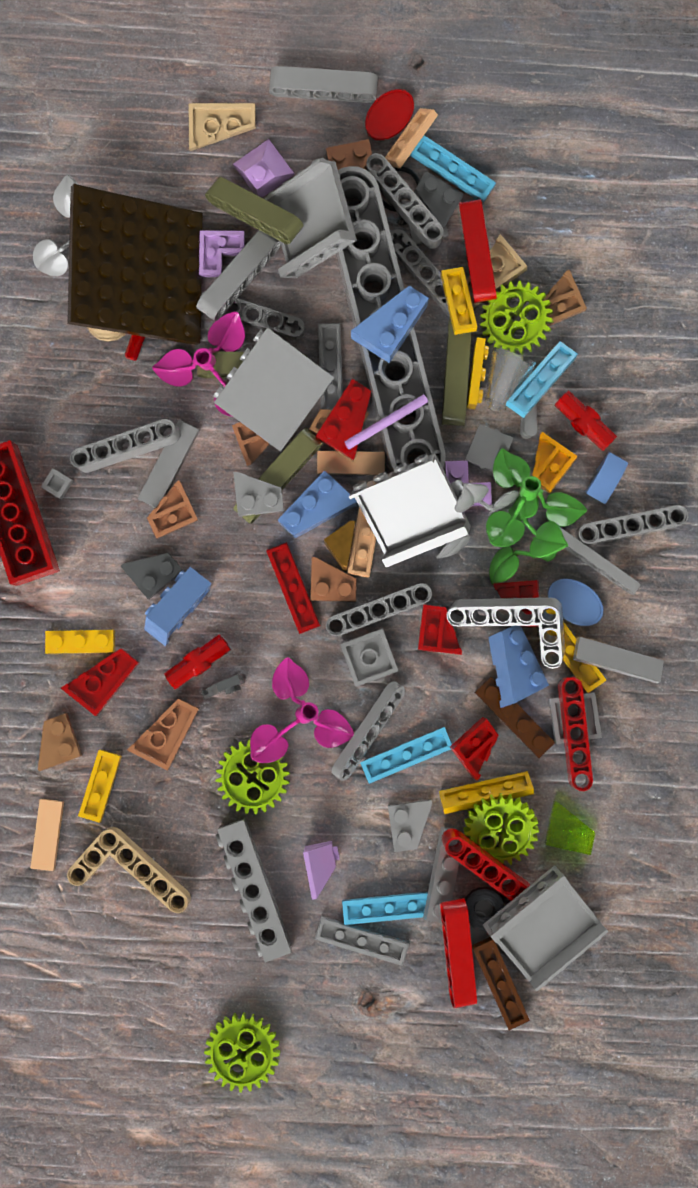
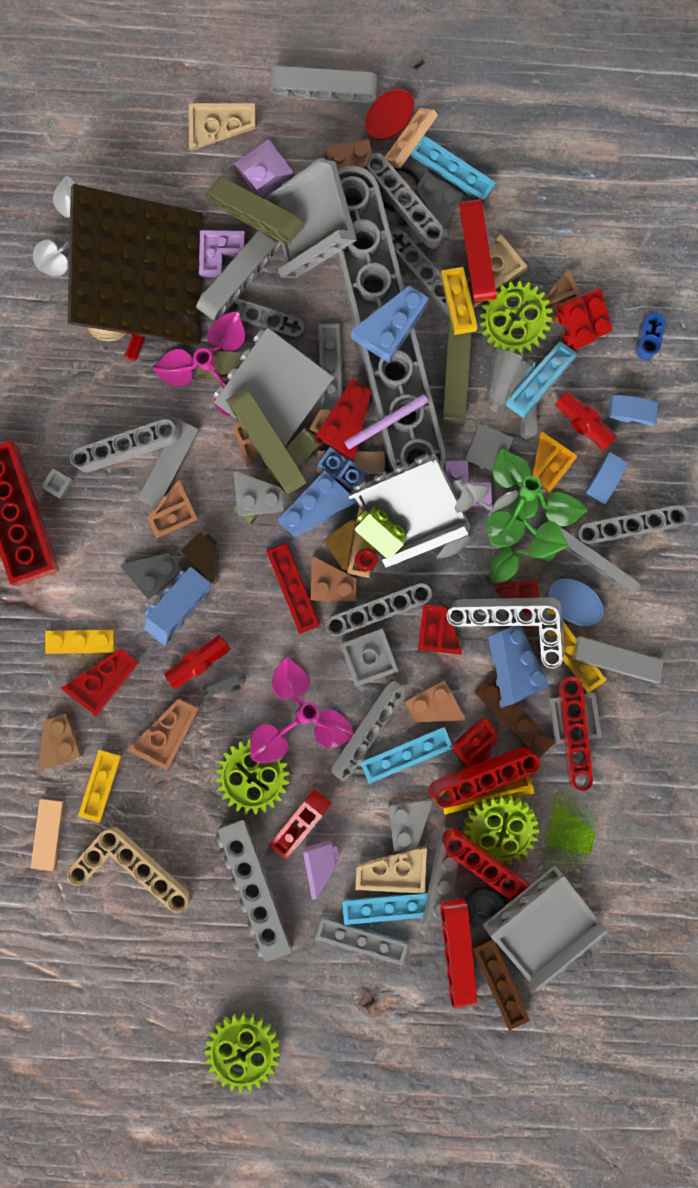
yellow plate [466,337,489,410] -> none
none -> dark brown slope [181,532,219,585]
none -> olive beam [226,388,306,496]
none -> red slope [268,789,331,859]
none -> medium blue slope [316,447,367,491]
none -> brick [354,506,407,560]
none -> red plate [355,548,378,571]
none -> tan wing [355,846,427,893]
none -> nougat wing [405,680,465,722]
none -> red beam [429,747,540,808]
none -> red plate [556,288,613,350]
none -> medium blue slope [609,395,658,426]
none -> blue beam [635,313,665,360]

